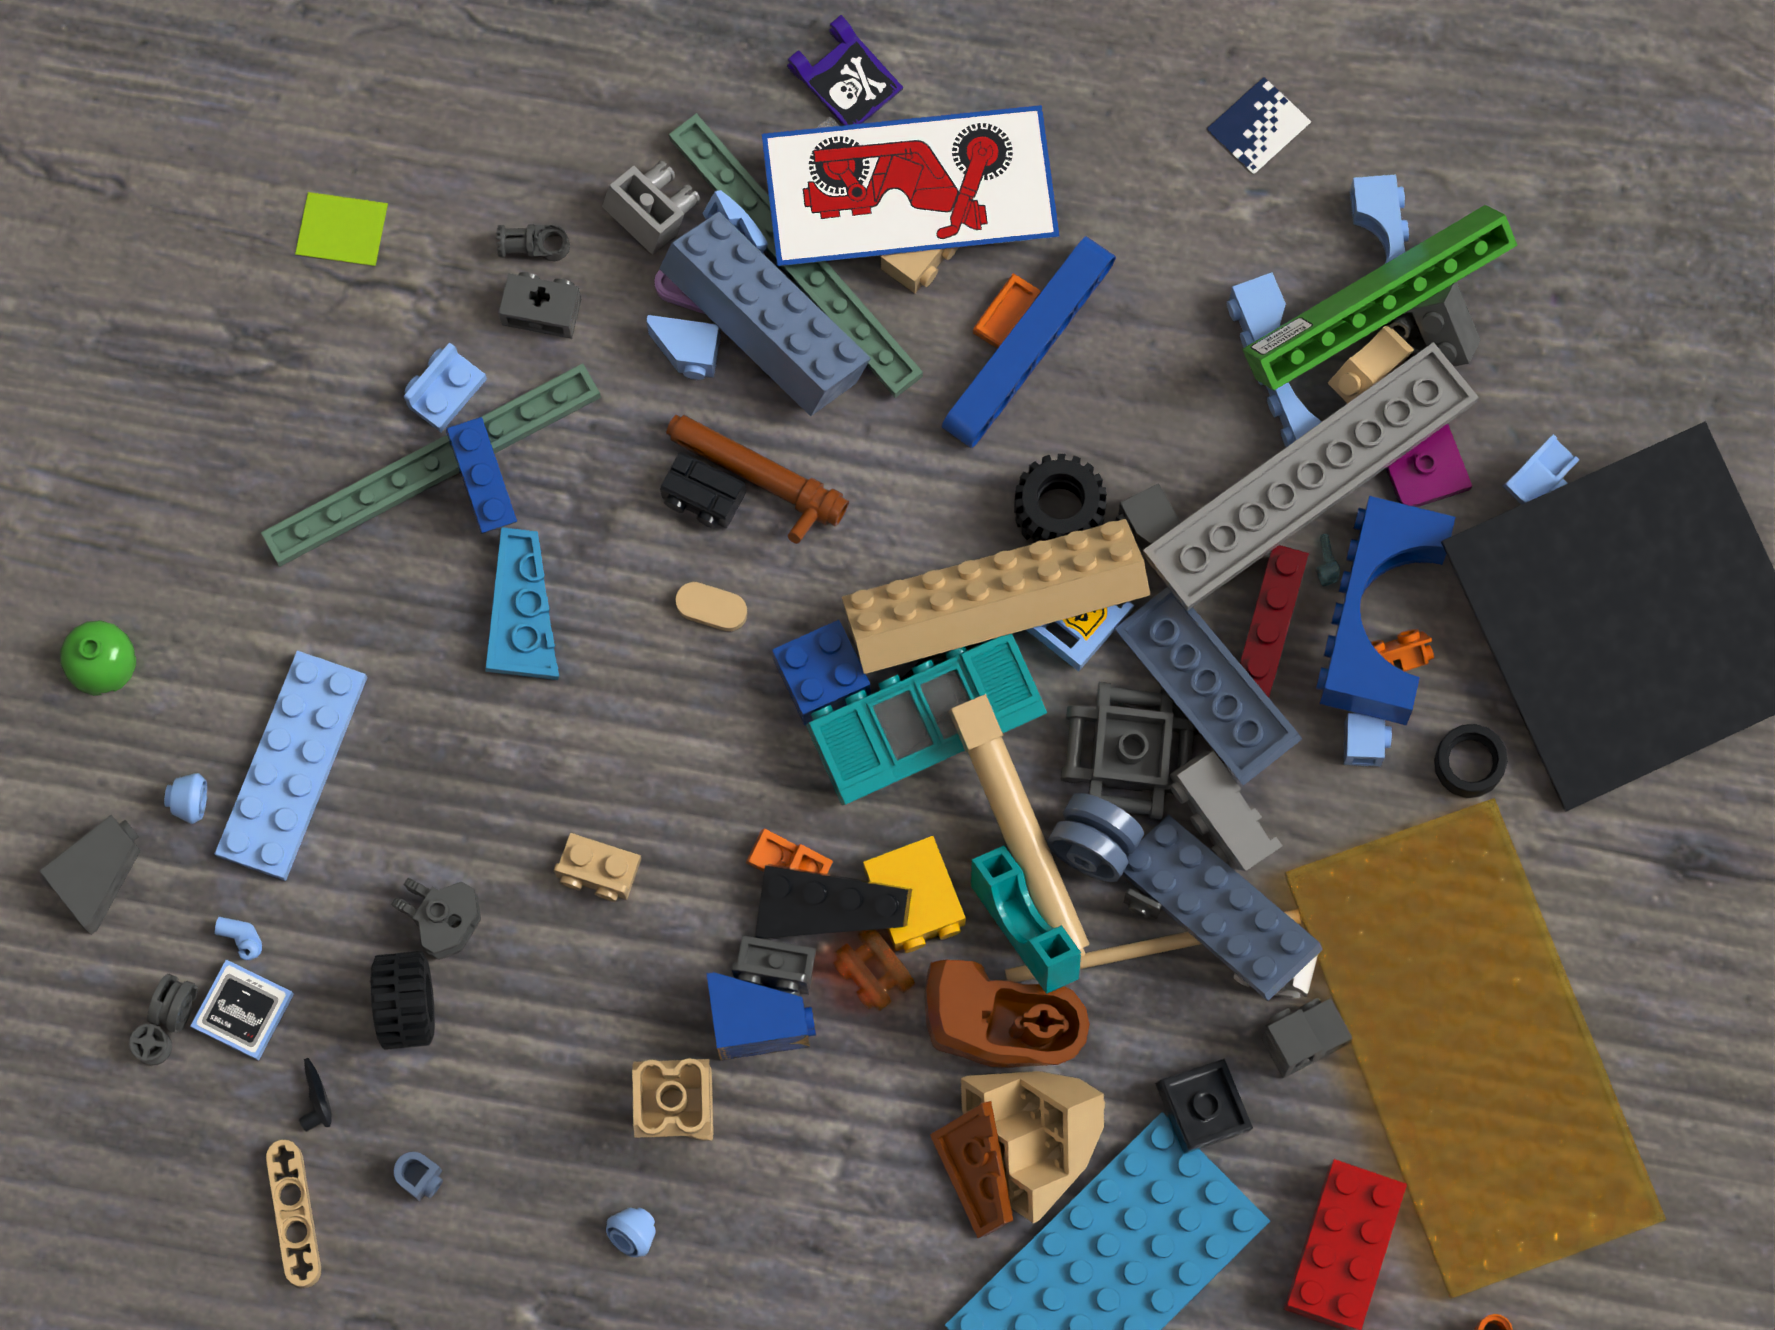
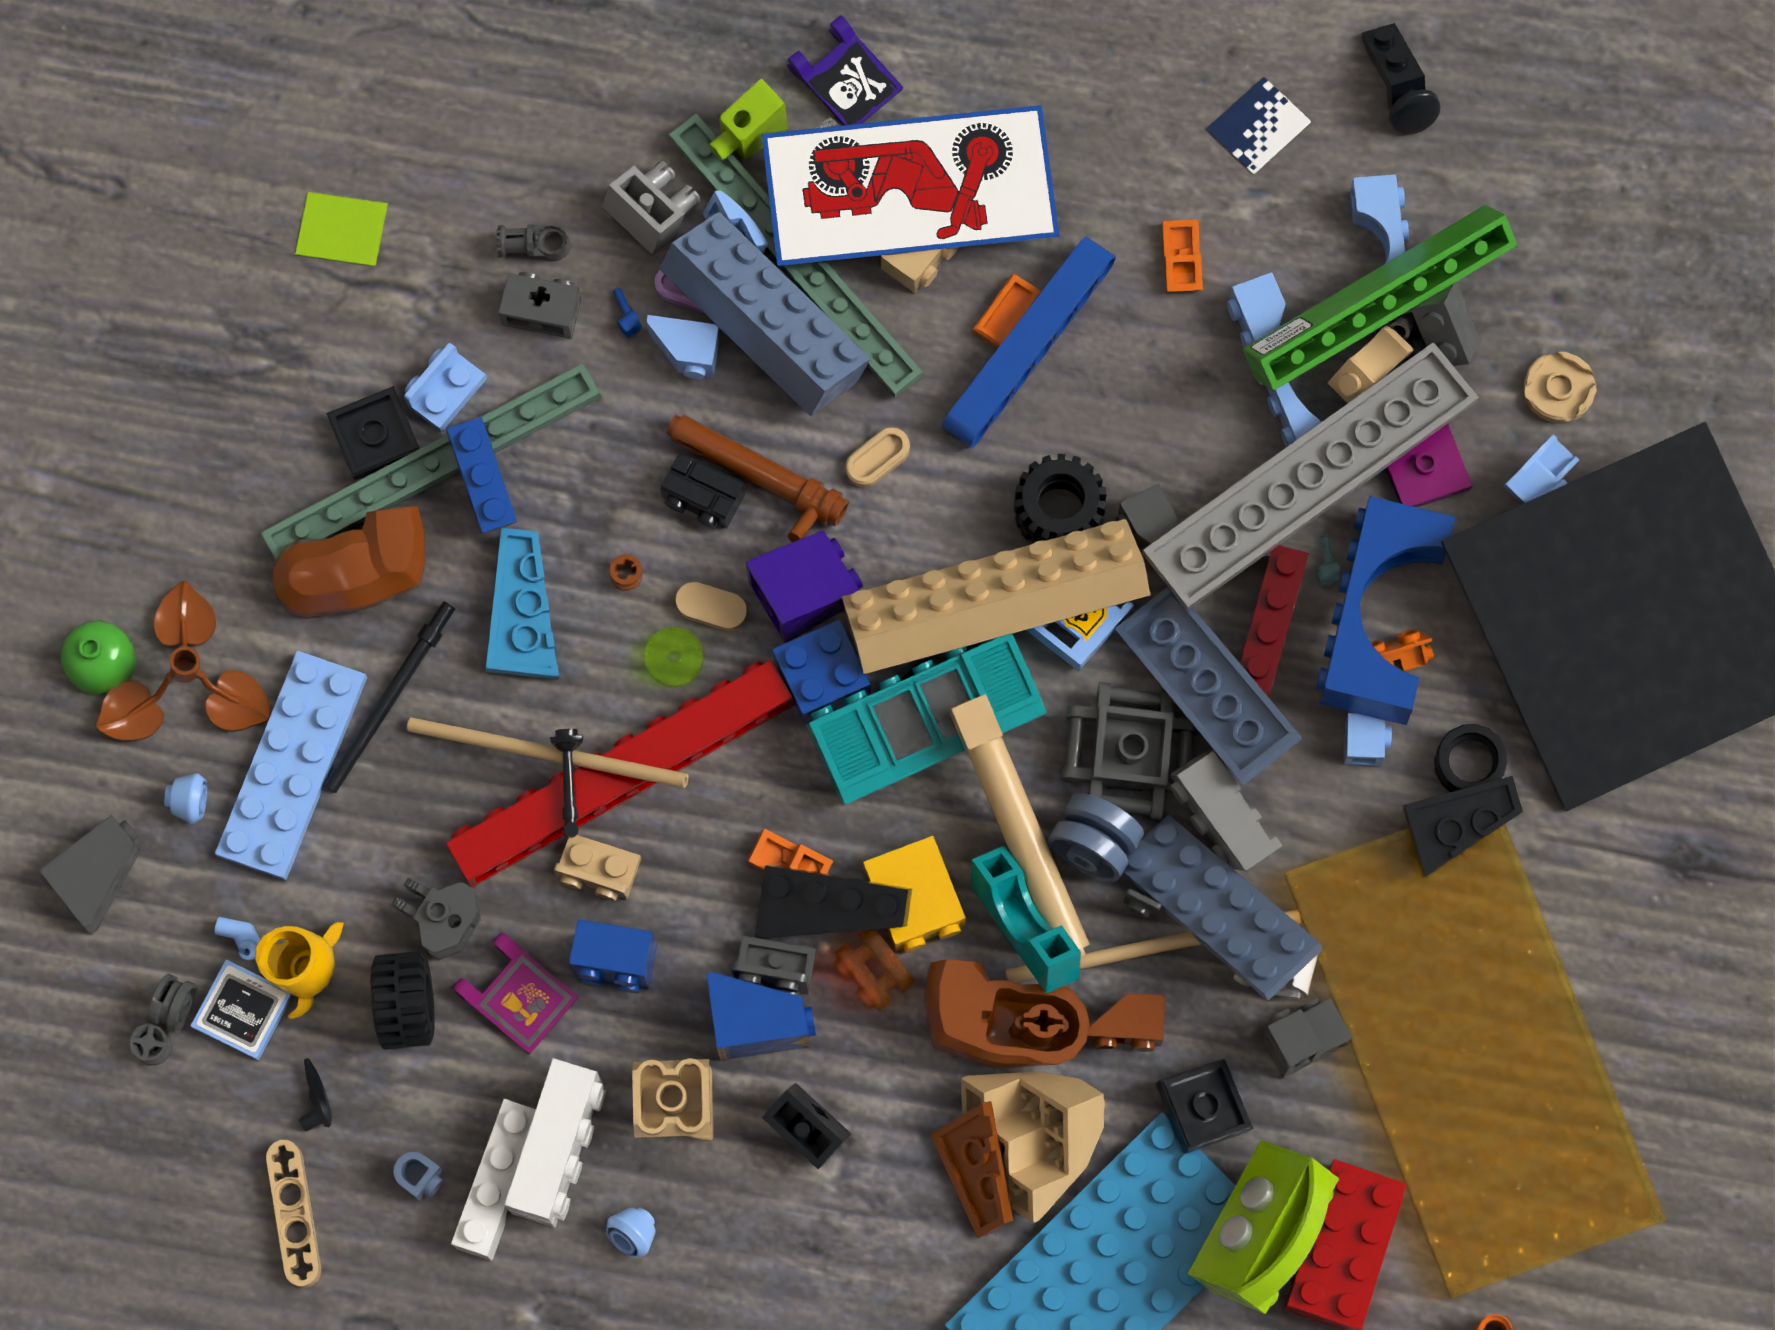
none -> dark orange plant [96,580,271,741]
none -> yellow piece [255,922,344,1019]
none -> dark orange piece [271,506,426,619]
none -> black bar [323,601,455,793]
none -> black plate [326,386,420,480]
none -> tan piece [407,717,688,788]
none -> red brick [446,660,794,888]
none -> white arch [451,1099,536,1261]
none -> magenta flag [454,932,579,1055]
none -> white piece [504,1058,606,1228]
none -> black piece [550,729,583,838]
none -> blue brick [569,919,657,993]
none -> dark orange bush [609,554,643,591]
none -> blue hand [613,288,641,338]
none -> clear neon green piece [644,627,704,687]
none -> lime torso [708,78,788,161]
none -> dark purple slope [745,530,863,643]
none -> black brick [762,1083,851,1169]
none -> tan tile [845,428,910,488]
none -> dark orange slope [1086,993,1165,1052]
none -> orange slope [1161,219,1203,292]
none -> lime piece [1187,1140,1339,1314]
none -> black piece [1362,23,1441,135]
none -> black wing [1403,776,1523,878]
none -> tan tile [1523,352,1597,424]

